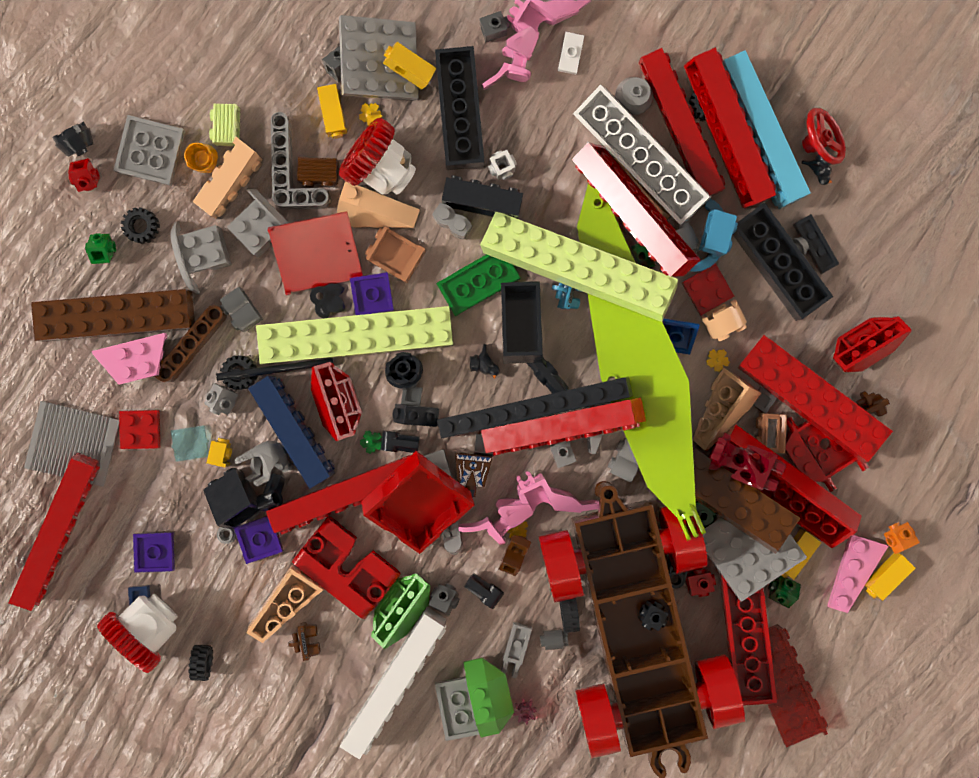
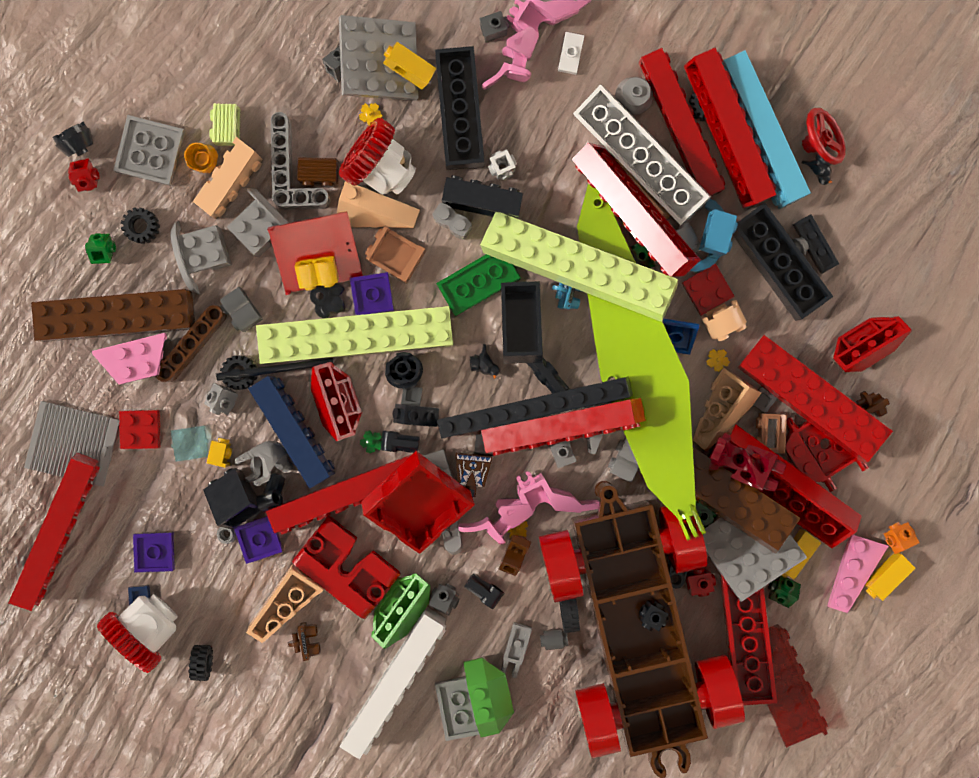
yellow brick [317,84,347,139] -> none
clear pink gear [513,699,537,725] -> none
none -> yellow brick [294,256,339,290]

